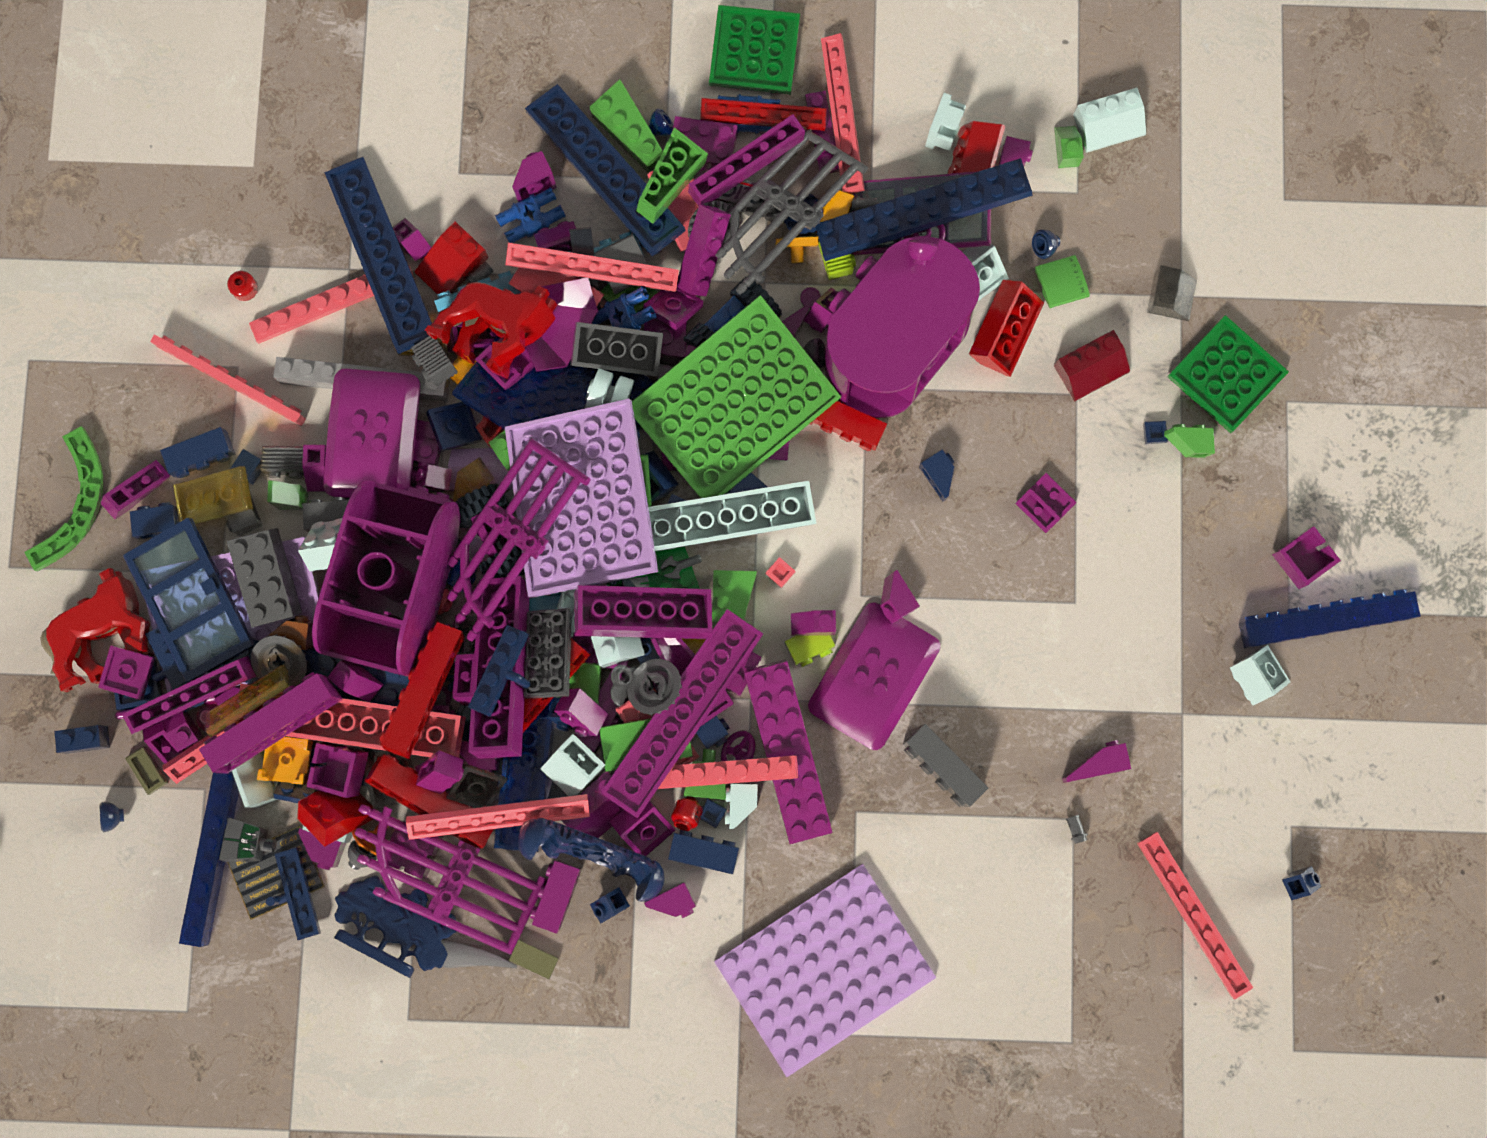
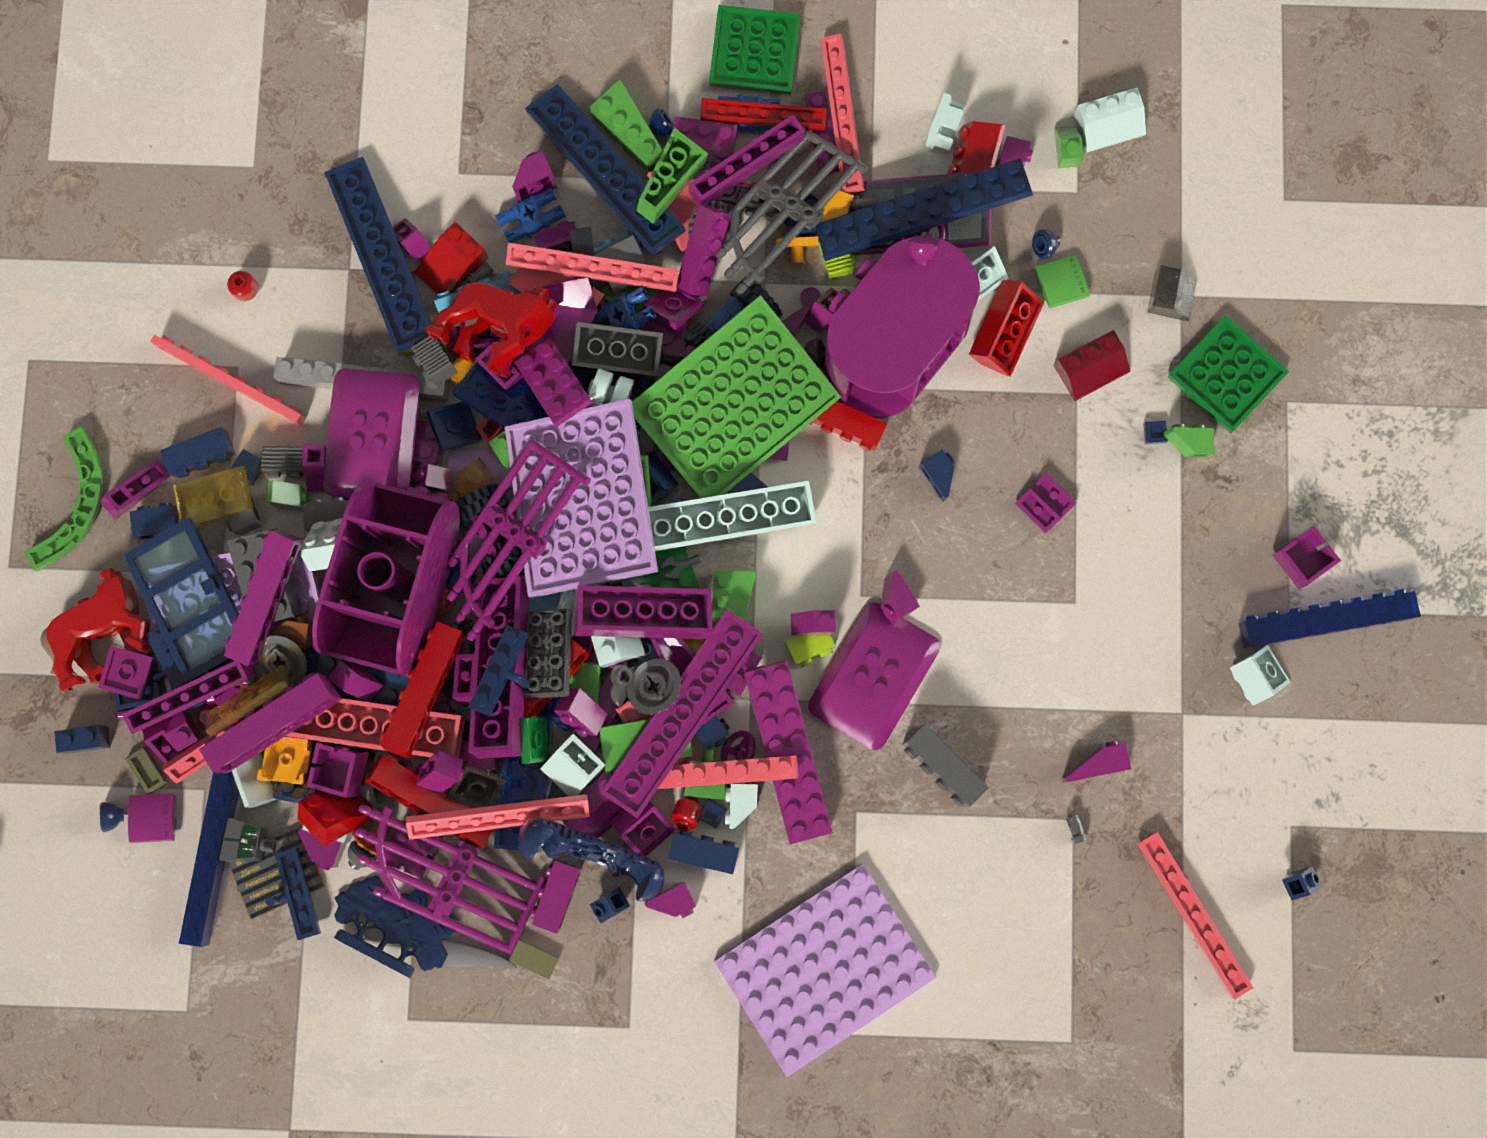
coral plate [249,260,415,344] -> none
coral plate [765,557,796,588] -> none
none -> magenta slope [128,793,177,843]
none -> magenta brick [224,529,303,666]
none -> magenta plate [514,338,593,427]
none -> green tile [520,716,549,764]

